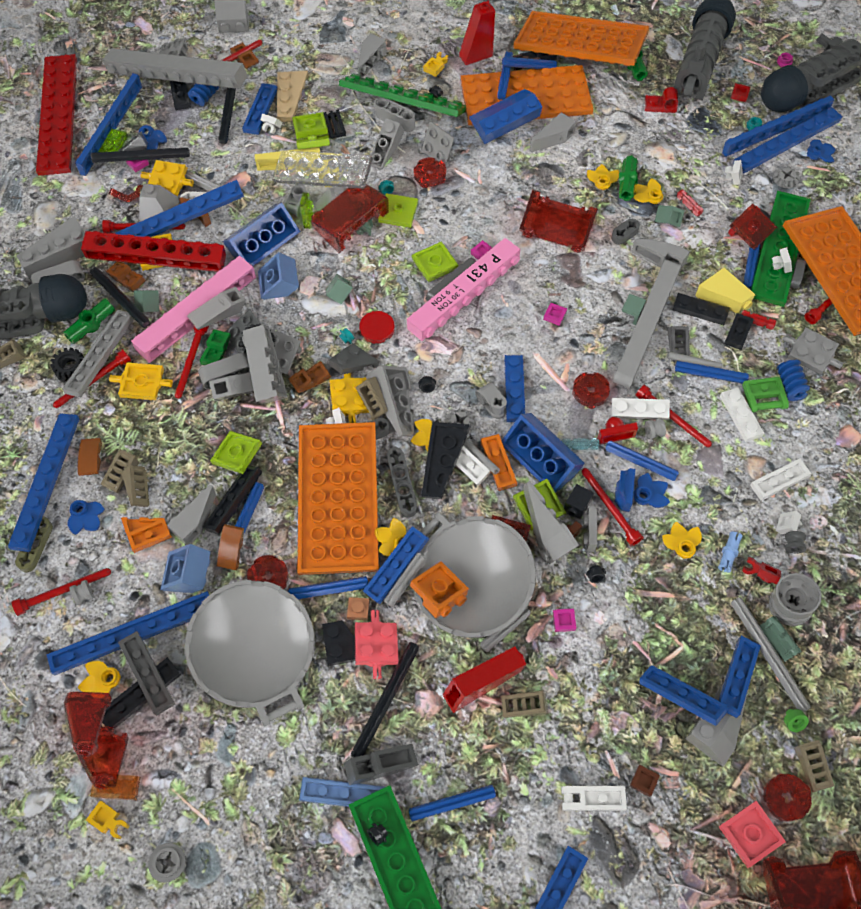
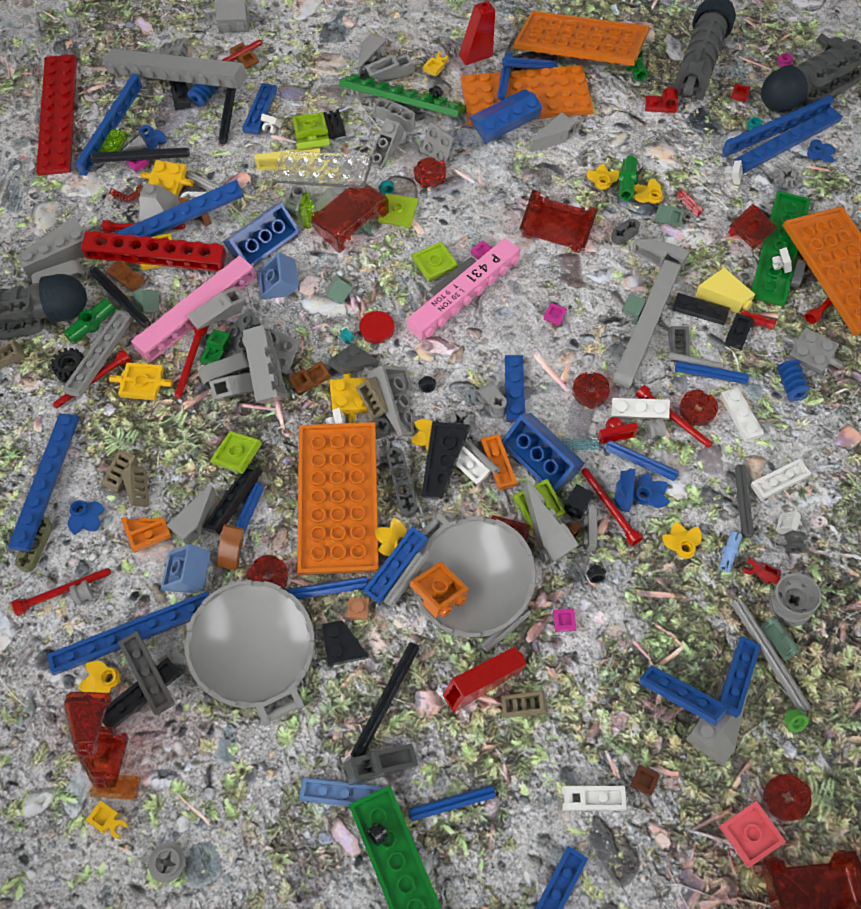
dark orange slope [78,438,102,476] -> none
tan wing [277,71,309,122] -> none
coral plate [354,610,399,679] -> none
bright green plate [742,377,789,413] -> none
blue axle [743,233,762,290] -> none
dark tan slope [794,740,834,793] -> none
none -> light grey slope [365,54,415,79]
none -> clear red plate [679,390,718,426]
none -> dark grey axle [735,464,754,538]

